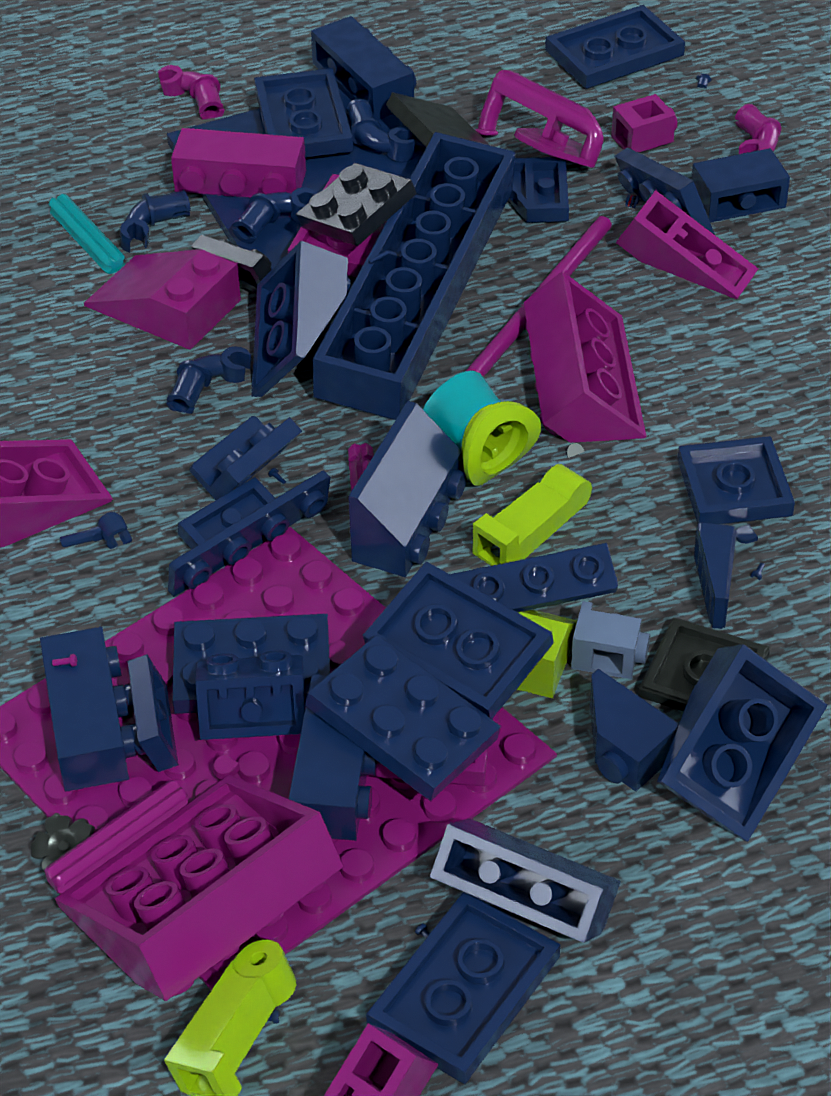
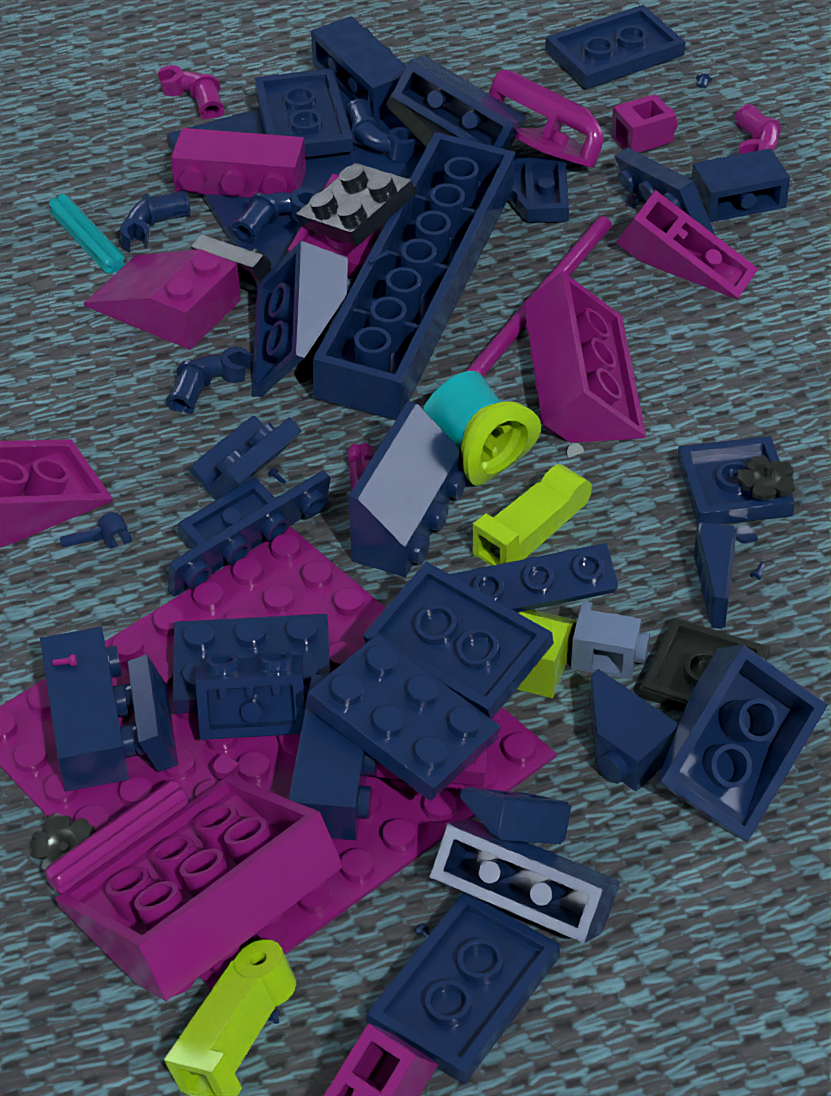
none -> dark blue brick [391,55,527,150]
none -> dark blue slope [460,787,571,844]
none -> pearl dark grey plant [736,454,795,501]

